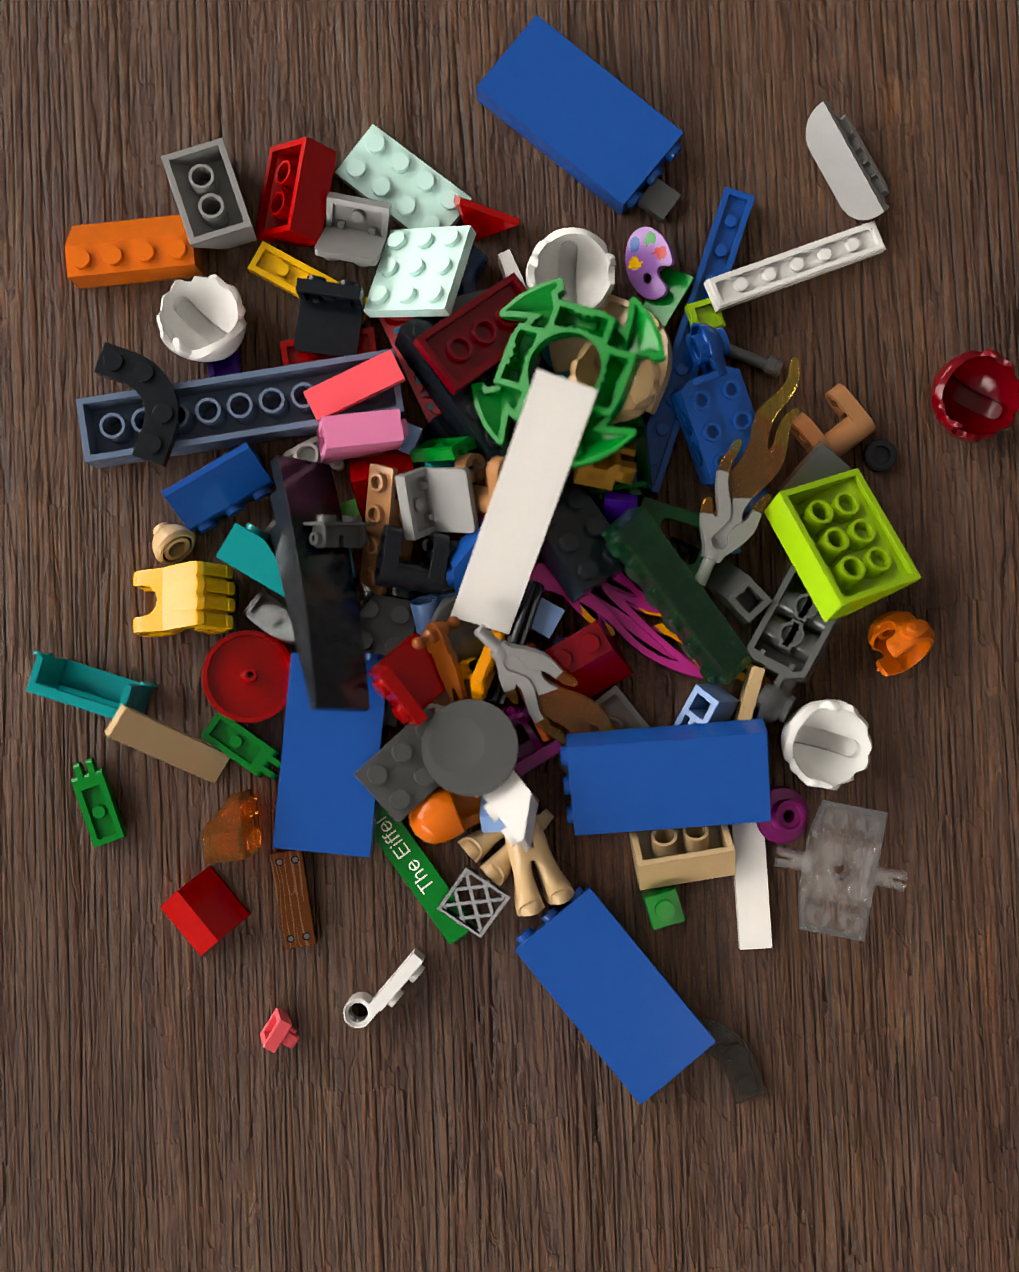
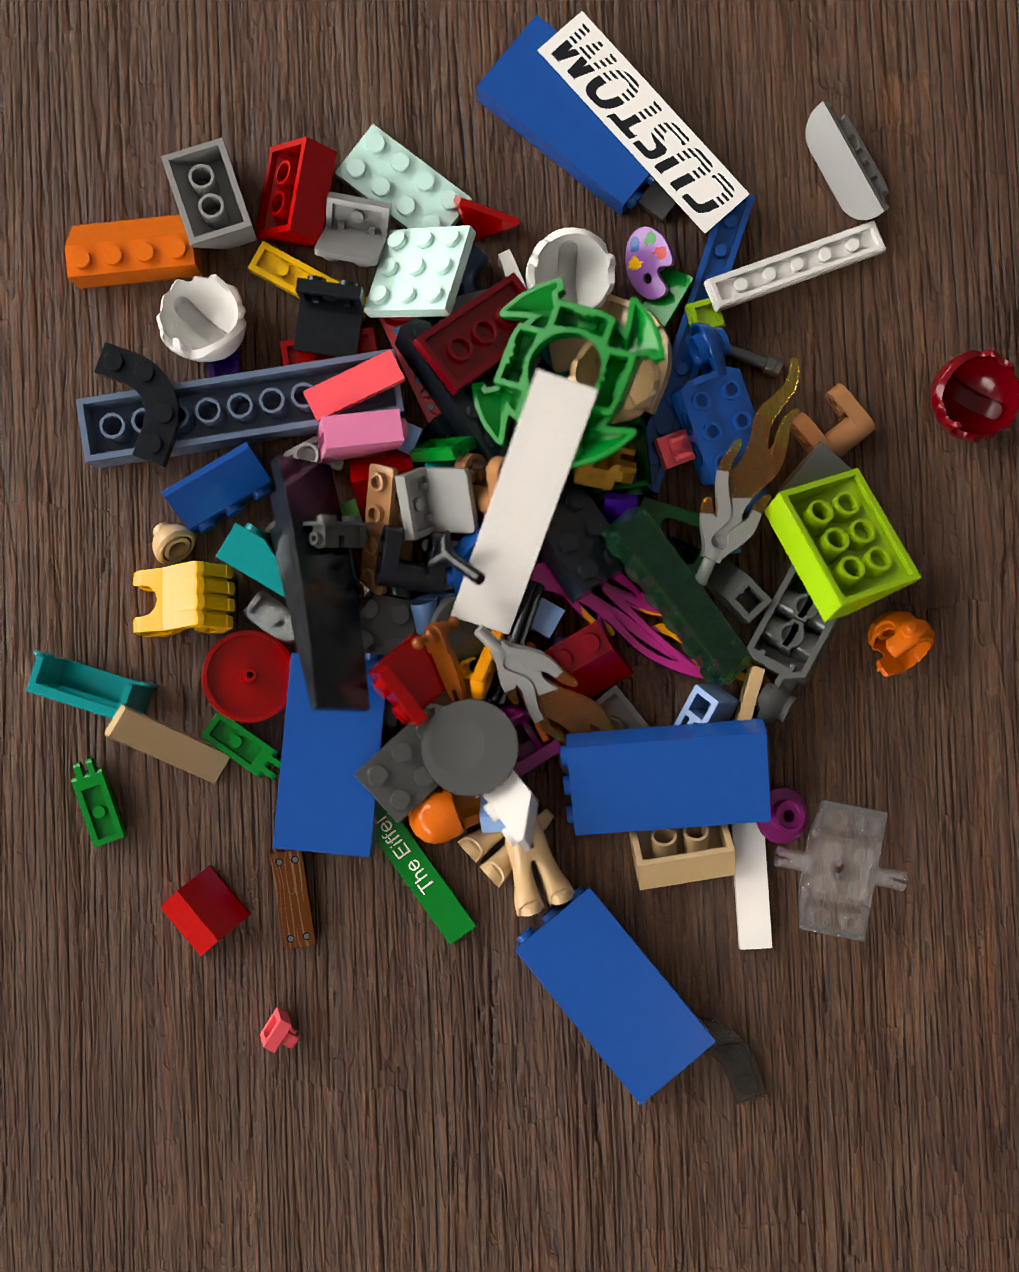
clear orange slope [202,789,261,864] -> none
white plate [343,948,425,1028] -> none
window [437,865,512,938] -> none
green brick [641,885,685,930] -> none
white piece [781,699,873,790] -> none
black tile [862,439,897,472] -> none
none -> black piece [427,530,485,585]
none -> white sticker [538,11,749,233]
none -> coral tile [653,428,696,470]

